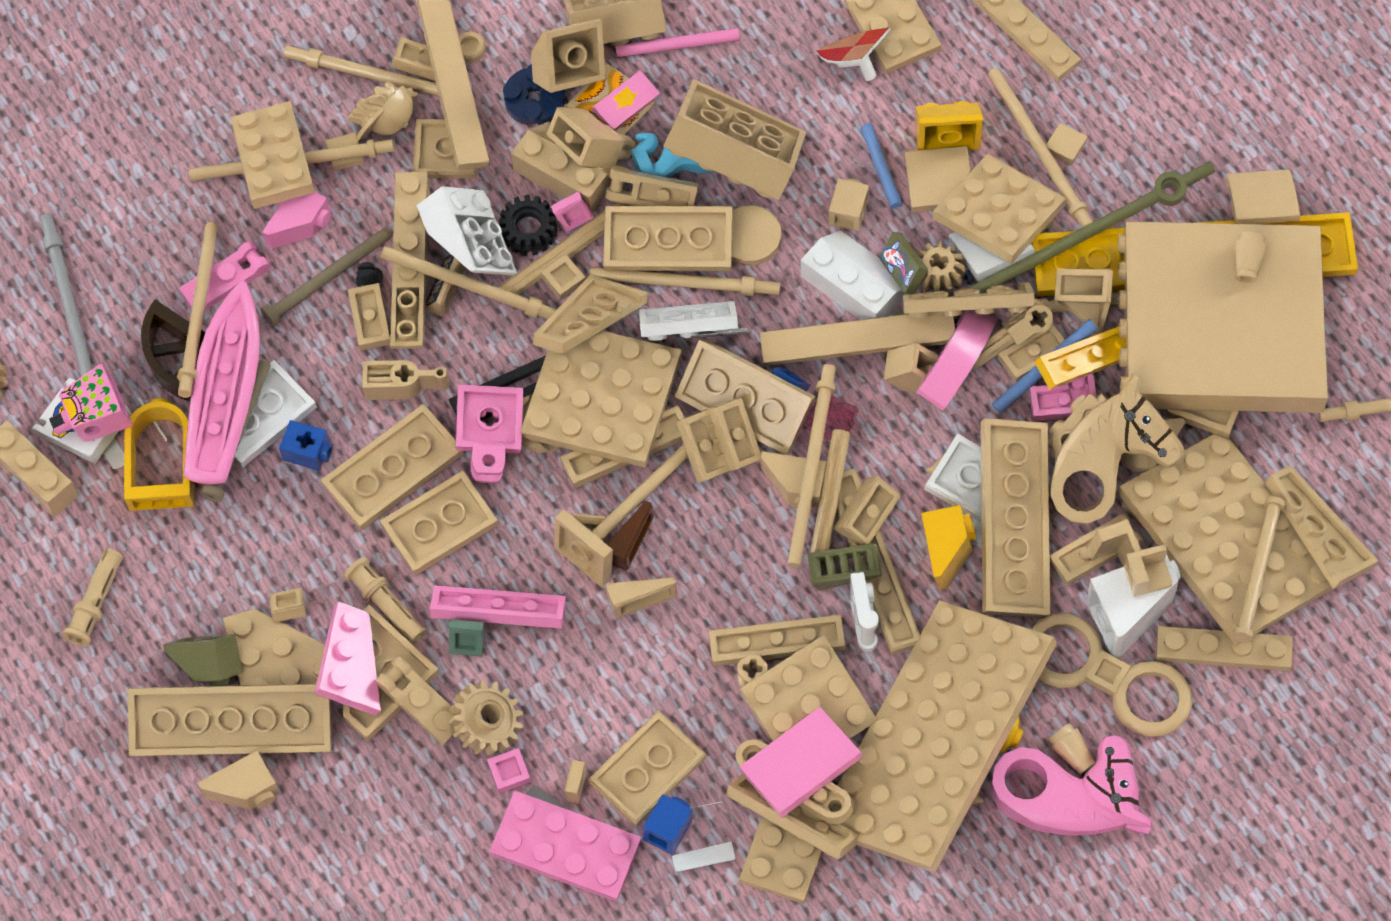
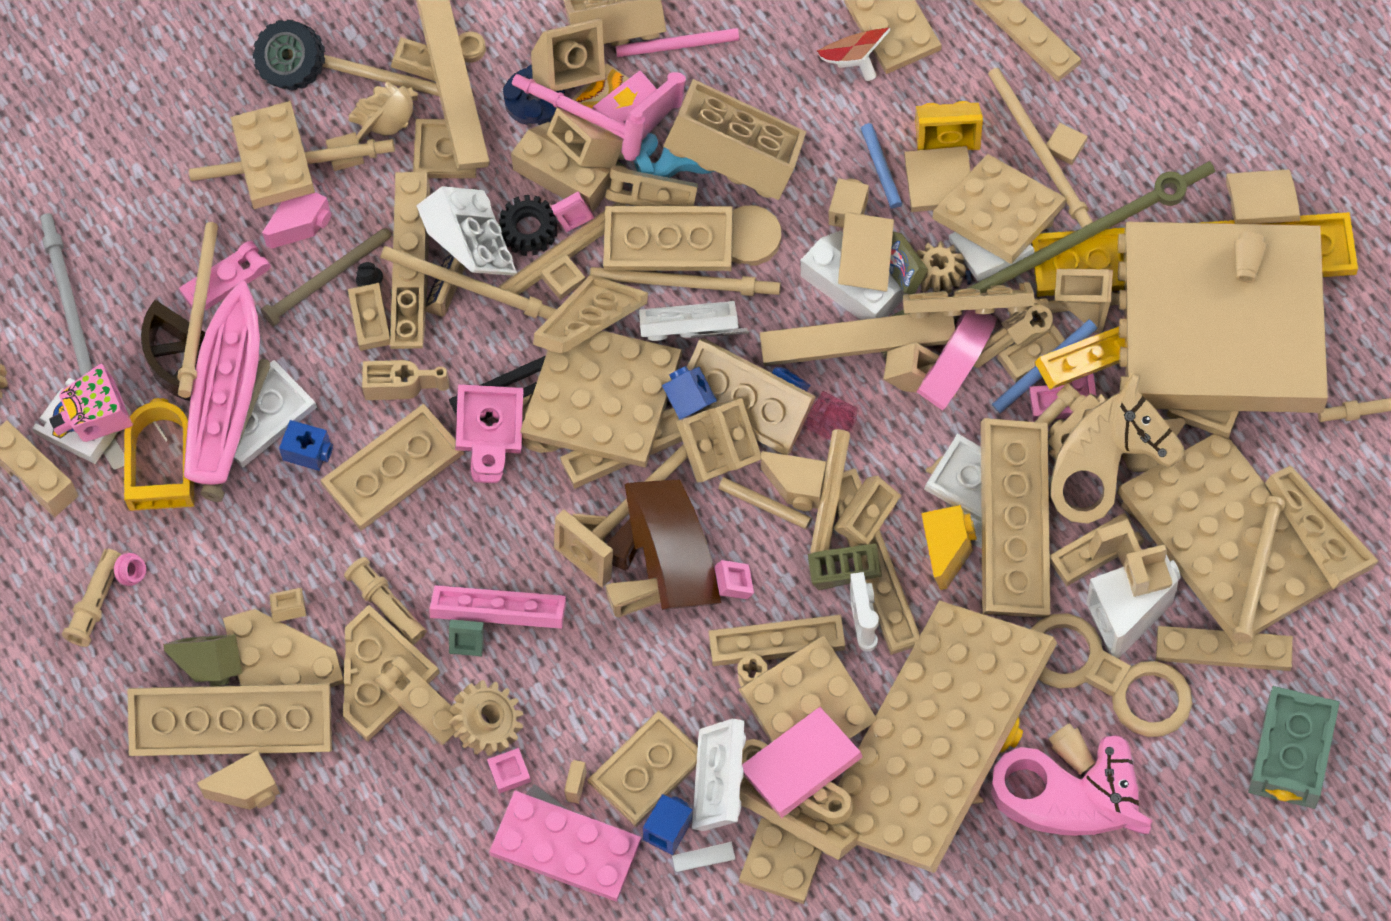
wing [314,602,381,716] -> none
tan plate [380,471,498,576] -> none
tan bar [787,364,836,568] -> none
none -> bright pink plate [114,553,146,586]
none -> black wheel [253,19,325,90]
none -> bright pink piece [512,72,686,161]
none -> reddish brown slope [624,479,722,610]
none -> brick [662,366,717,420]
none -> white plate [692,718,746,831]
none -> bright pink plate [714,560,754,599]
none -> tan bar [718,477,812,530]
none -> tan sticker [838,212,894,292]
none -> tan bar [1035,382,1081,426]
none -> sand green piece [1248,686,1340,809]

